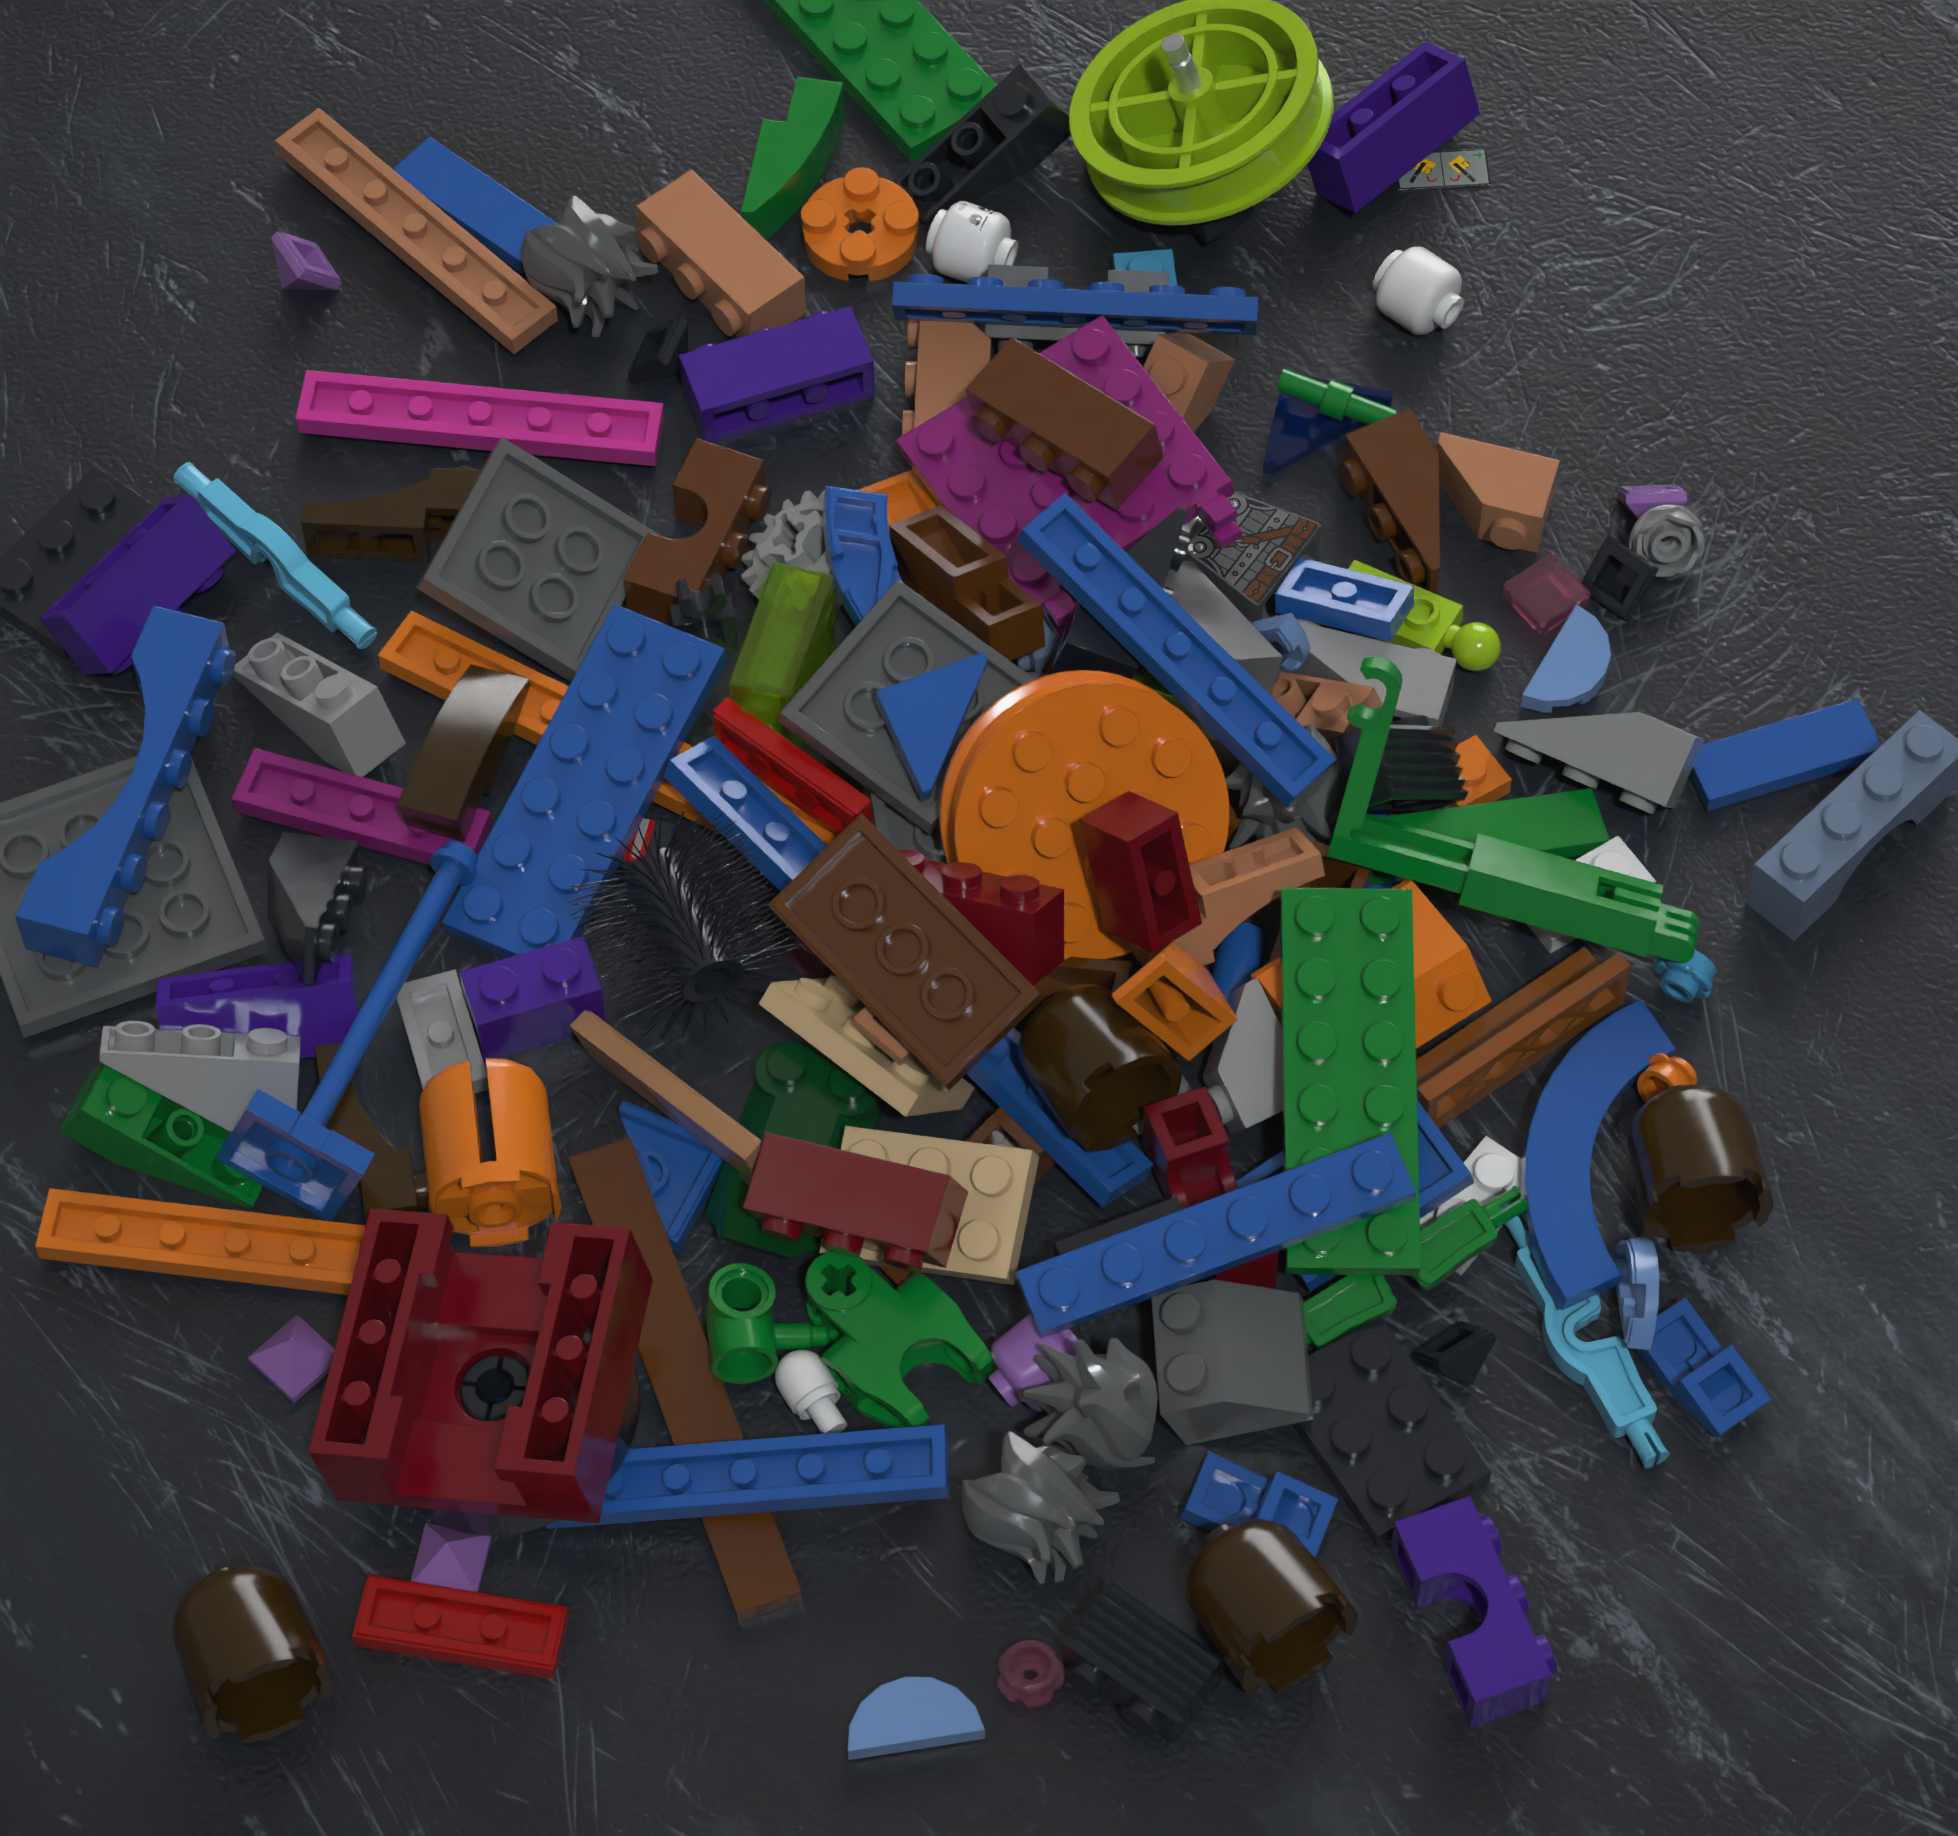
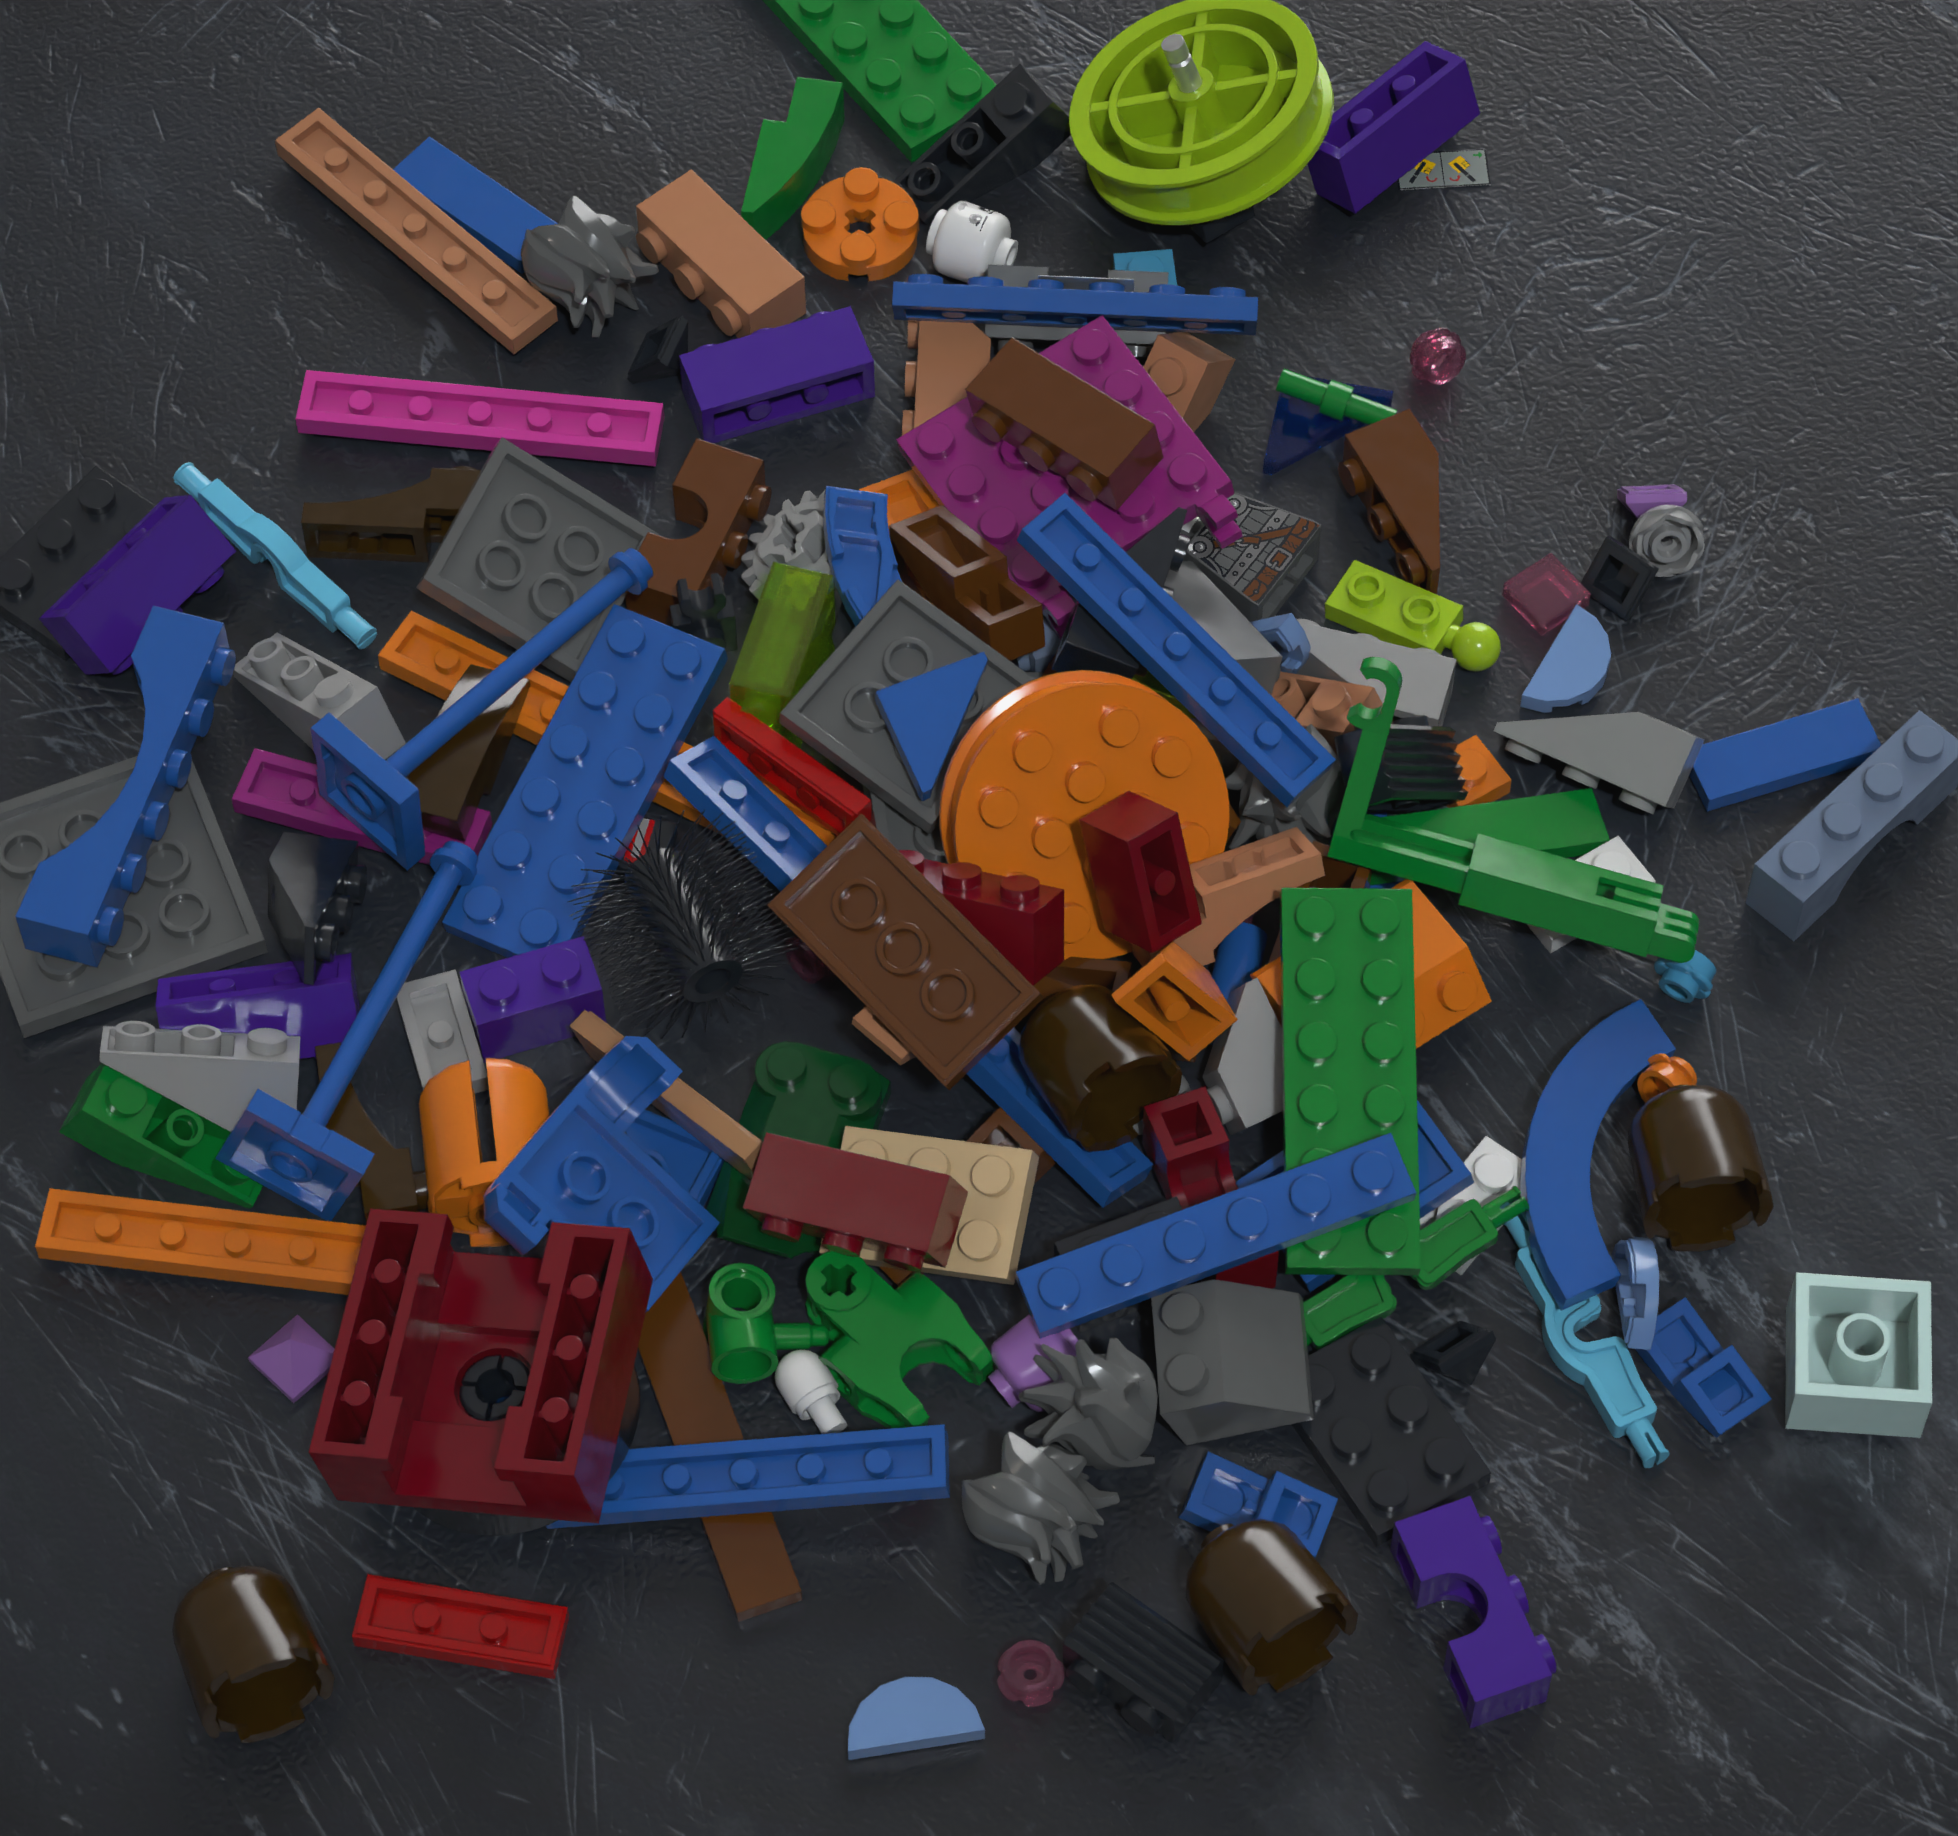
medium lavender slope [271,232,342,290] -> none
medium lavender slope [411,1523,492,1592] -> none
tan plate [759,975,975,1117] -> none
blue plate [1275,557,1414,642] -> none
white head [1373,246,1464,335] -> none
dark orange fence [1416,946,1631,1129] -> none
nougat slope [1437,432,1560,553] -> none
none -> blue tile [310,548,653,871]
none -> blue piece [483,1036,720,1312]
none -> white sticker [1038,275,1134,292]
none -> clear pink plate [1409,327,1466,385]
none -> light aqua brick [1785,1272,1932,1438]

